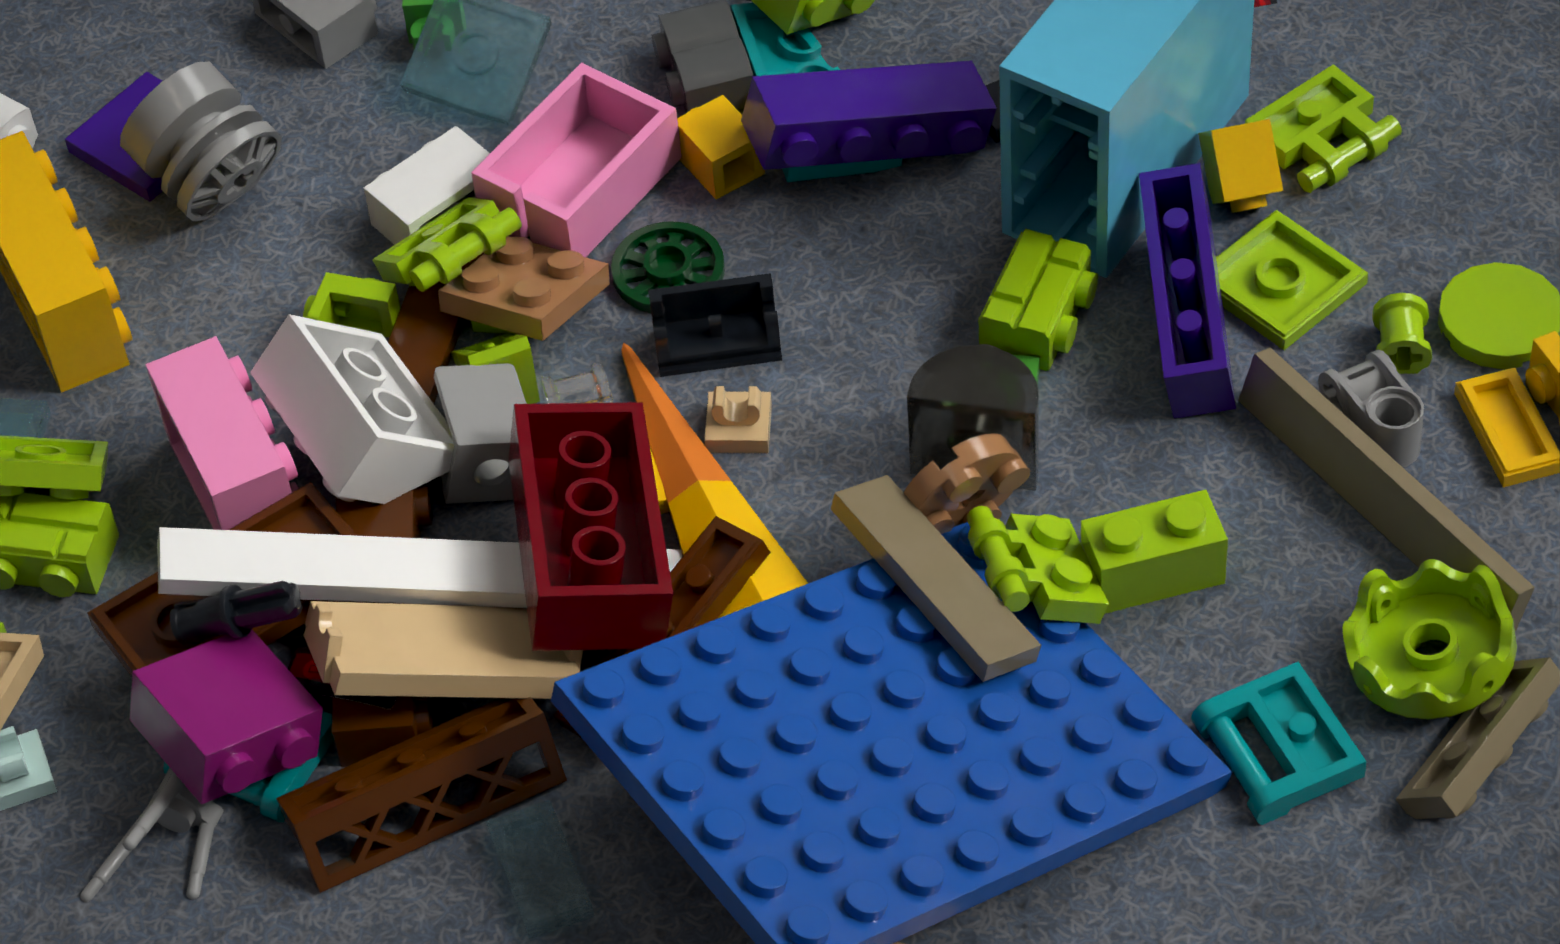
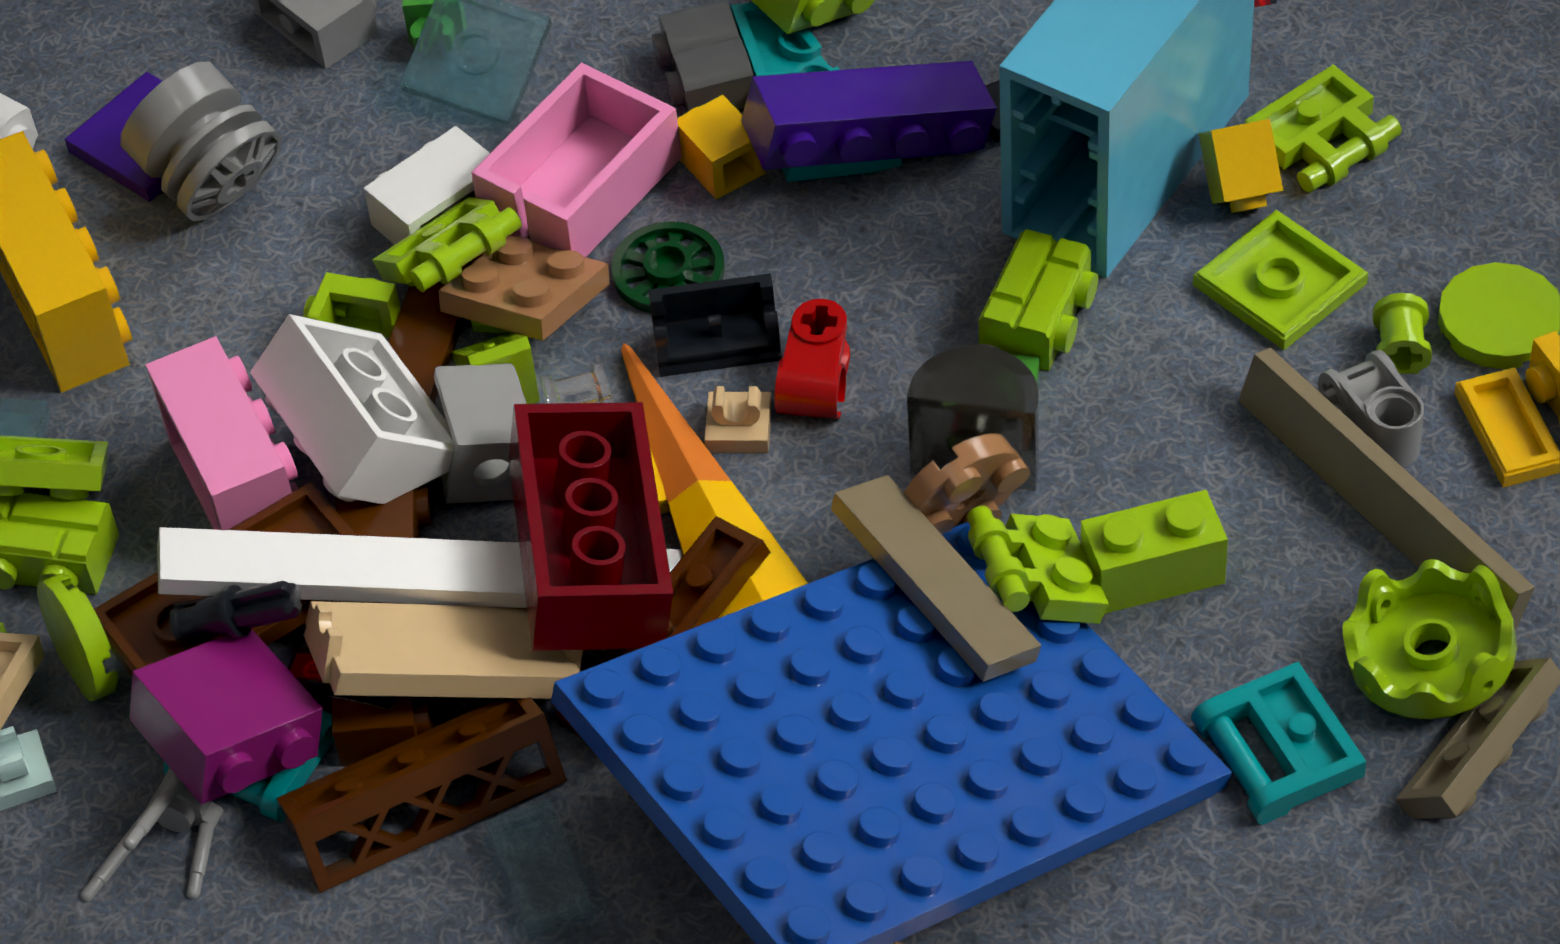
dark purple brick [1139,163,1236,419] -> none
none -> lime tile [37,573,119,701]
none -> red piece [774,298,850,419]

